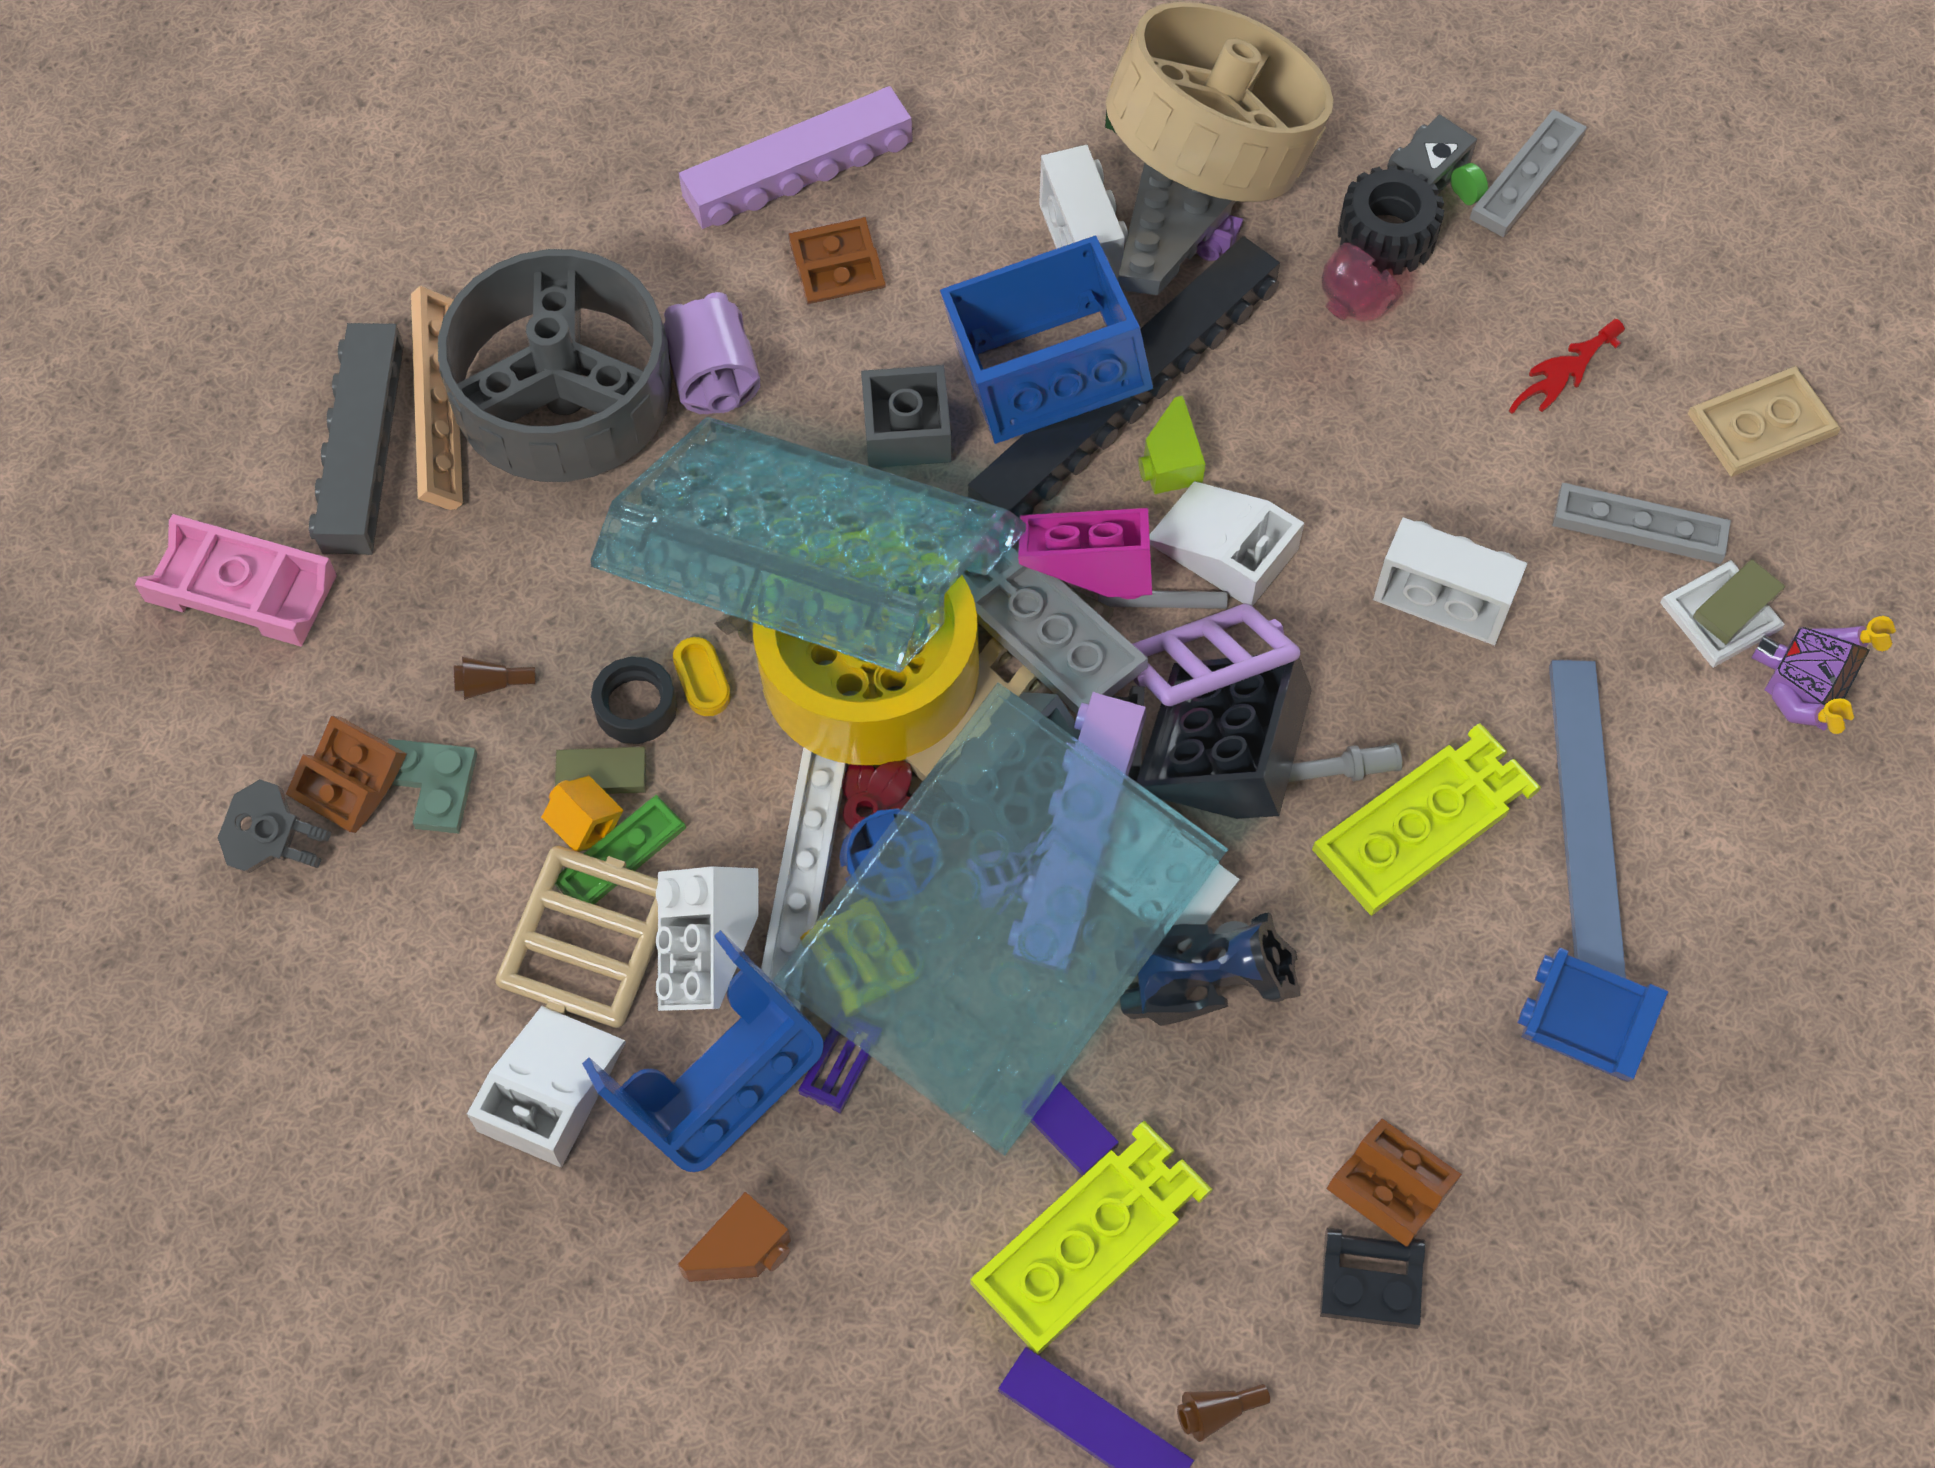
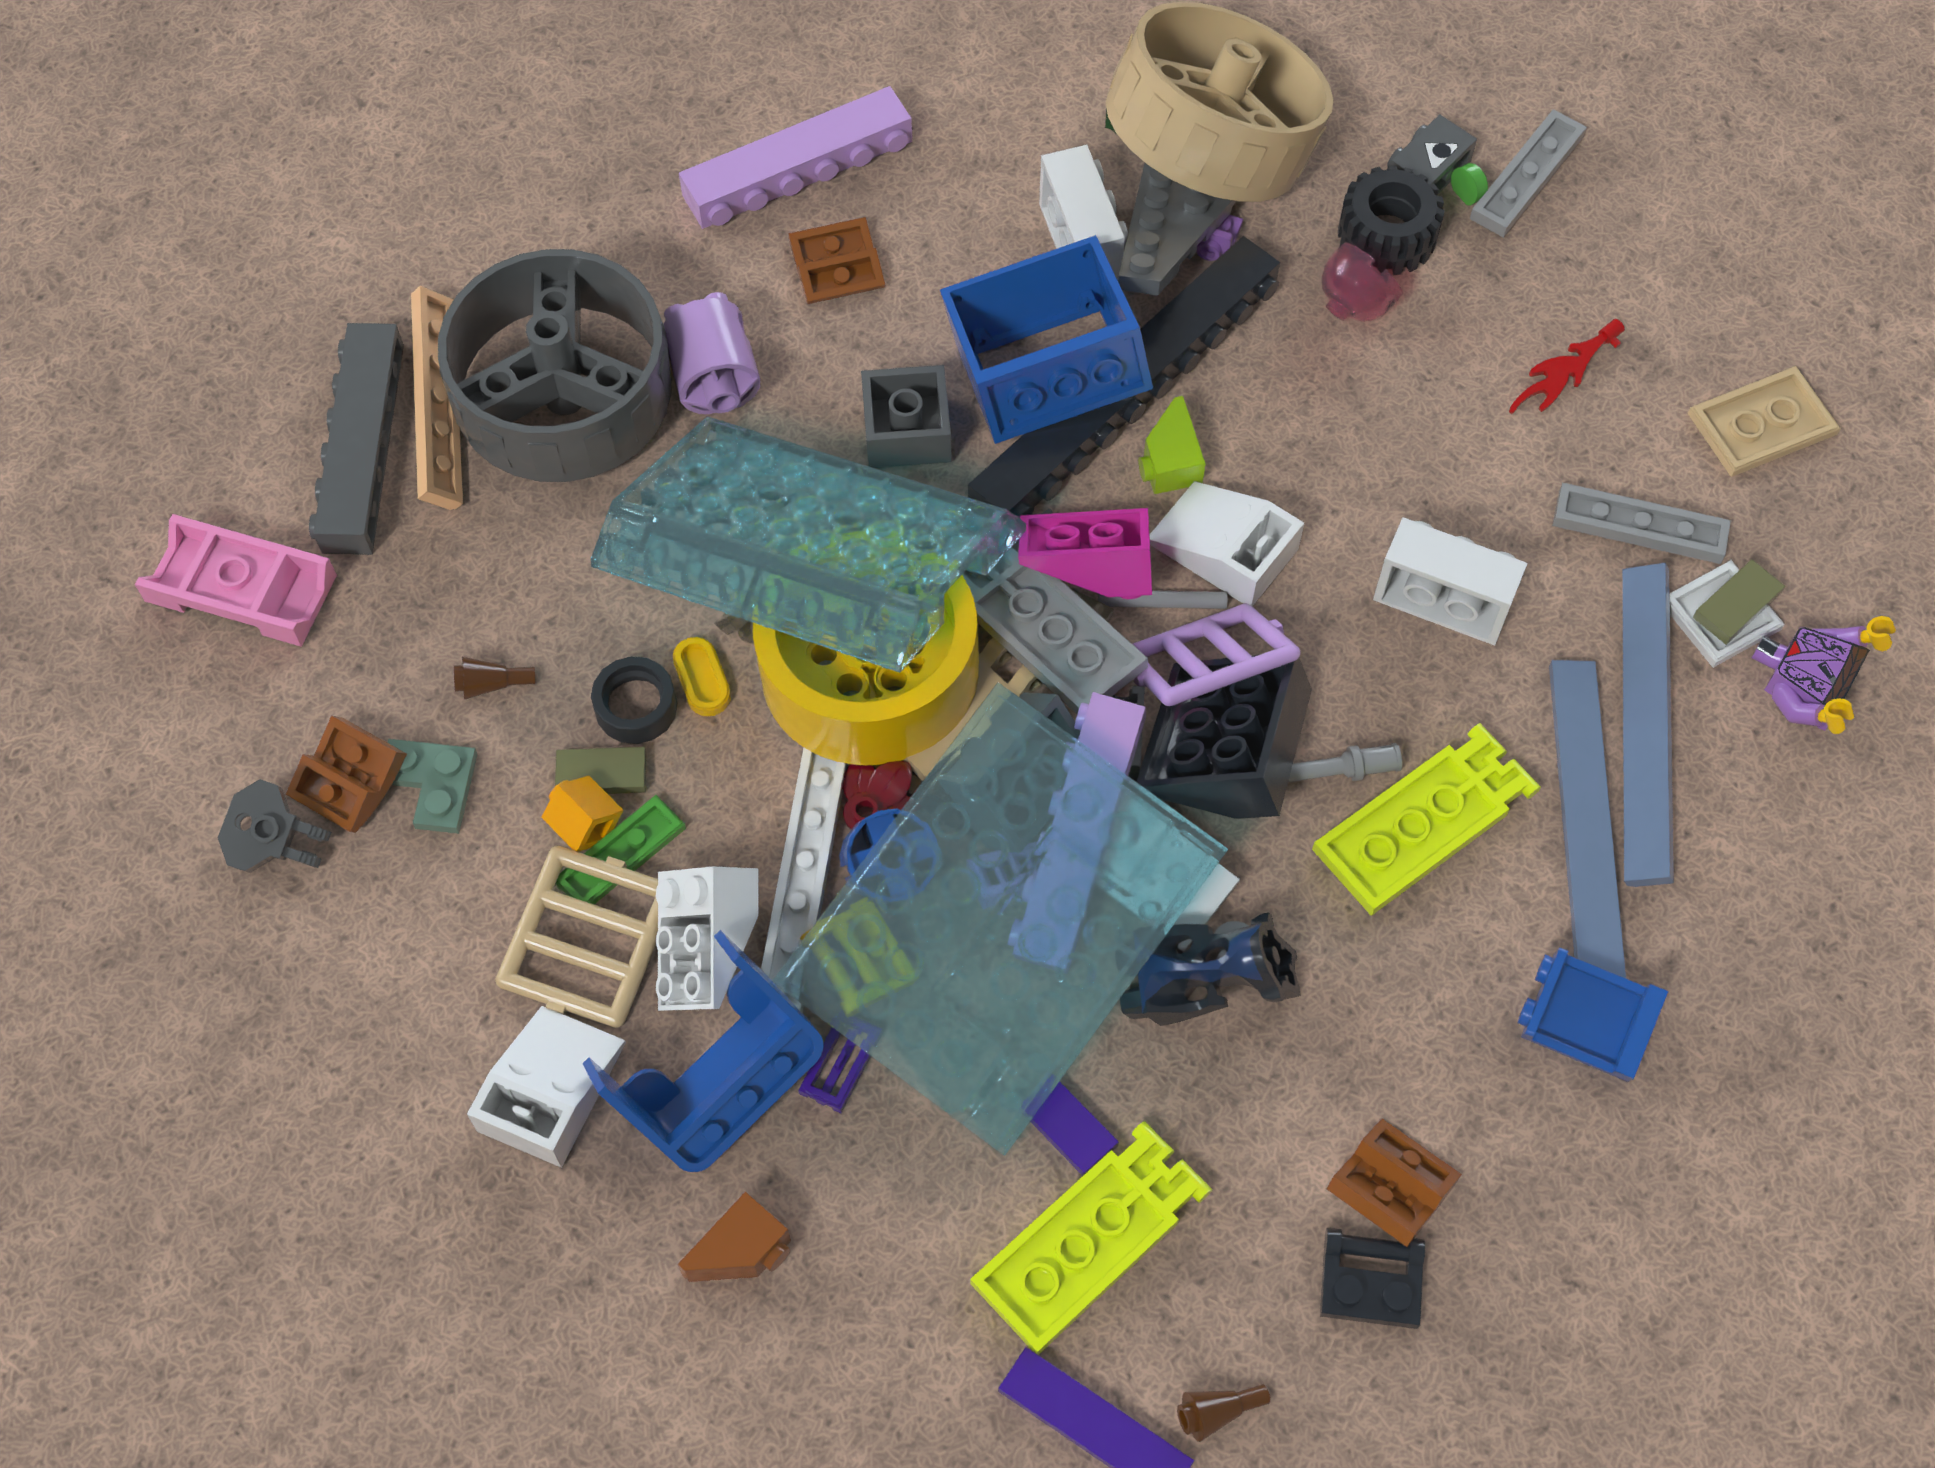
none -> sand blue tile [1622,563,1674,887]

